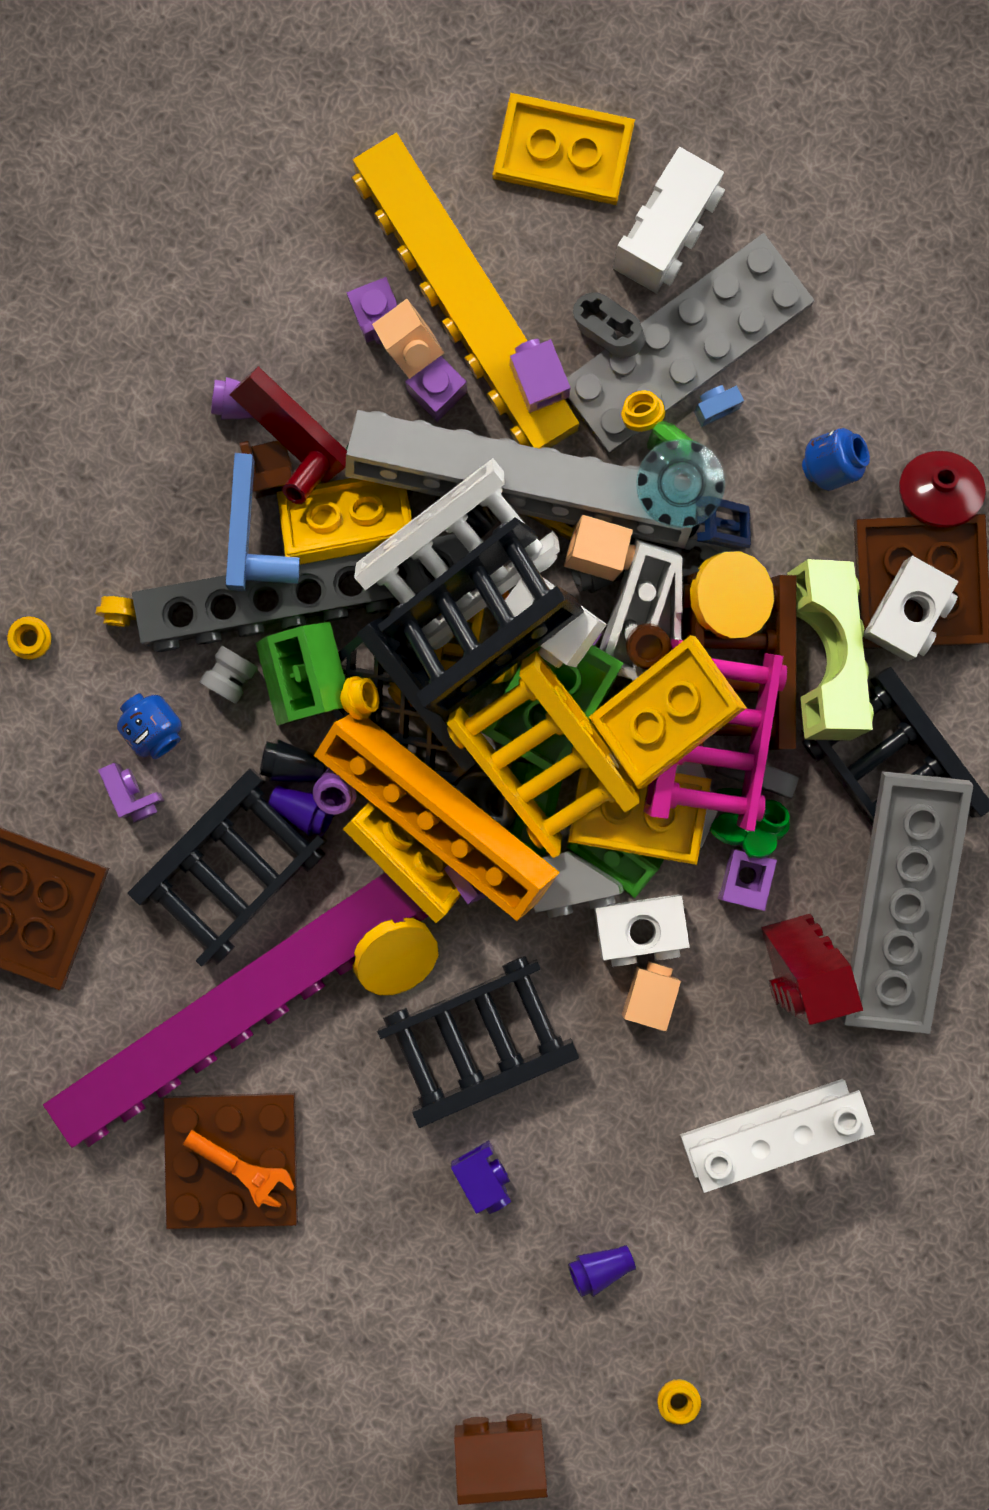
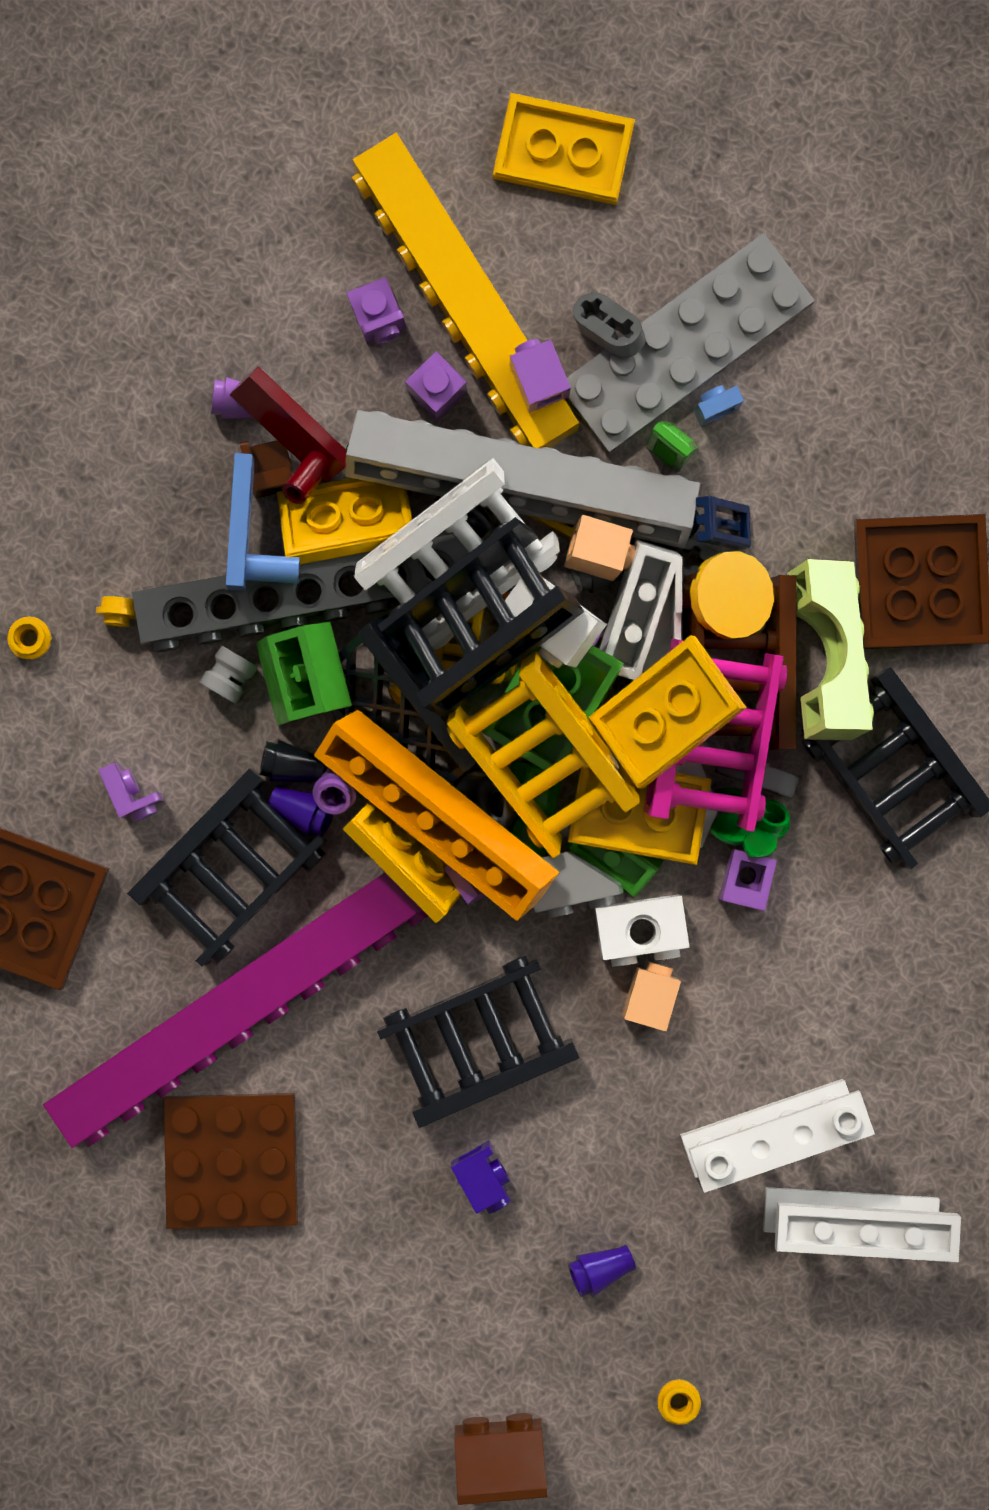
blue head [117,693,182,759] -> none
orange piece [183,1130,294,1207] -> none
yellow plate [340,676,379,720] -> none
yellow tile [353,918,438,995] -> none
light nougat brick [372,299,444,379] -> none
white wedge [613,147,725,294] -> none
yellow plate [621,390,665,432] -> none
reddish brown tile [626,623,671,669] -> none
clear light blue dish [636,439,725,528] -> none
dark red wedge [761,914,863,1025] -> none
blue head [802,428,870,491] -> none
light grey plate [842,771,973,1034] -> none
white brick [863,556,958,661] -> none
dark red dish [899,451,986,528] -> none
none -> white fence [763,1187,961,1262]

